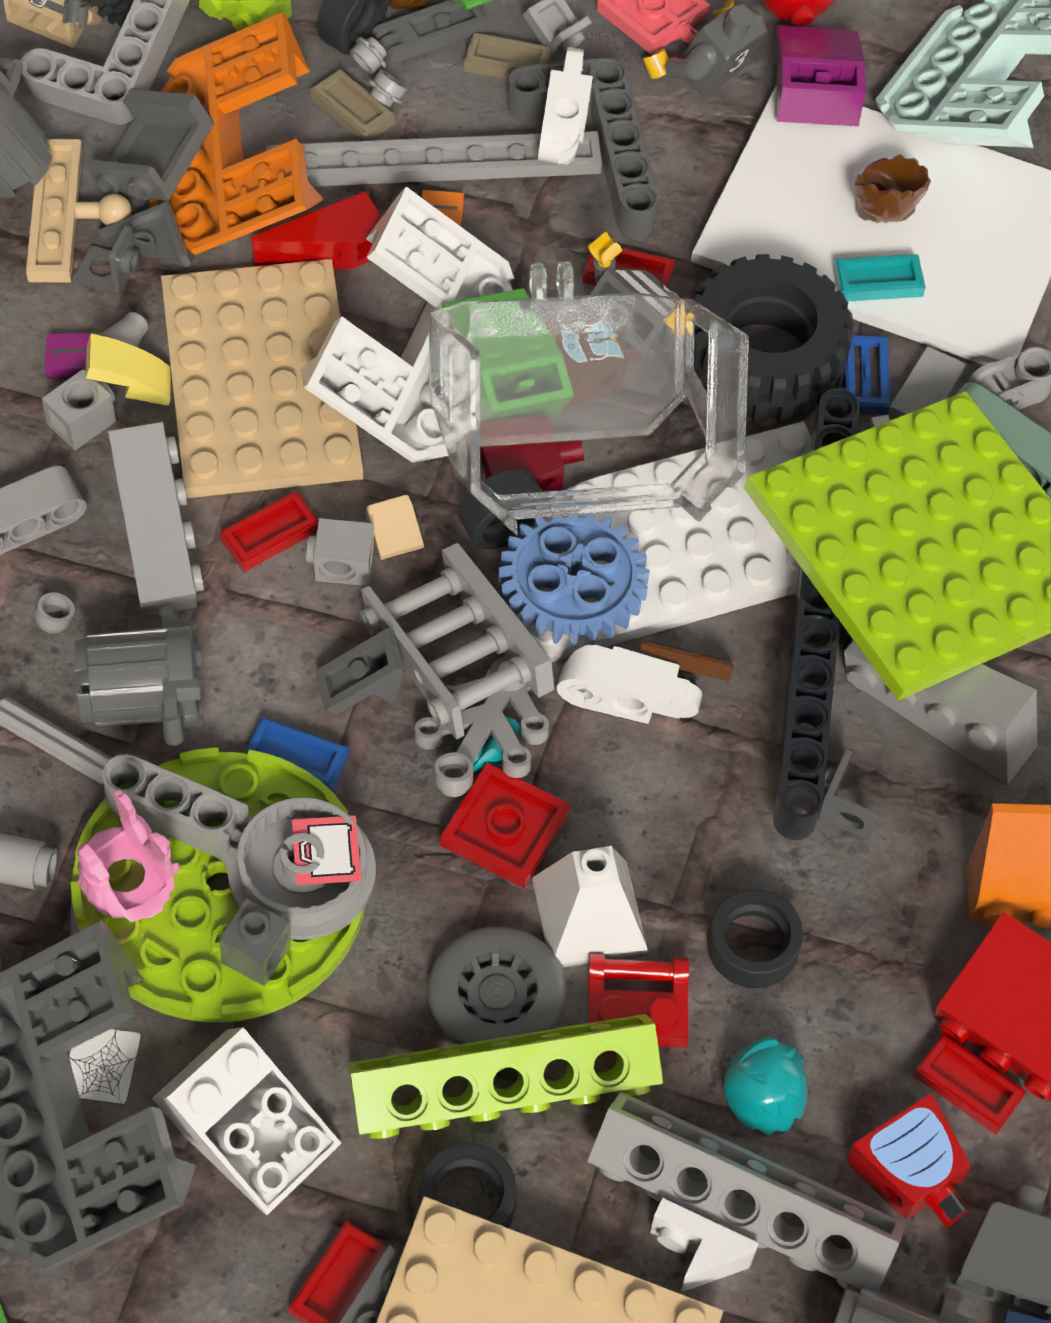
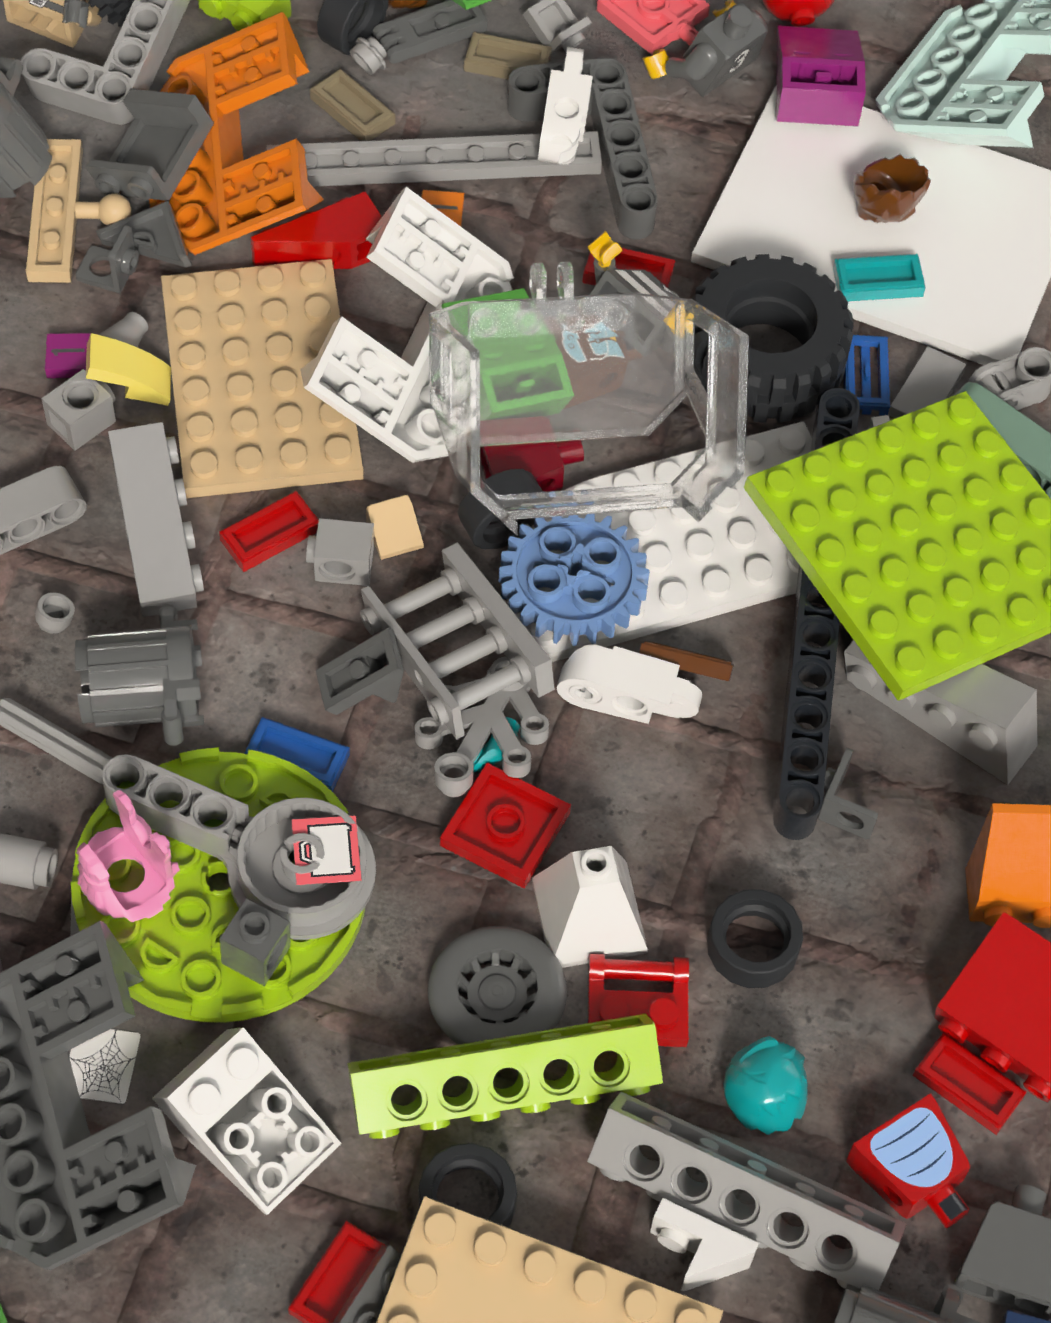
light grey plate [369,70,407,107] -> none

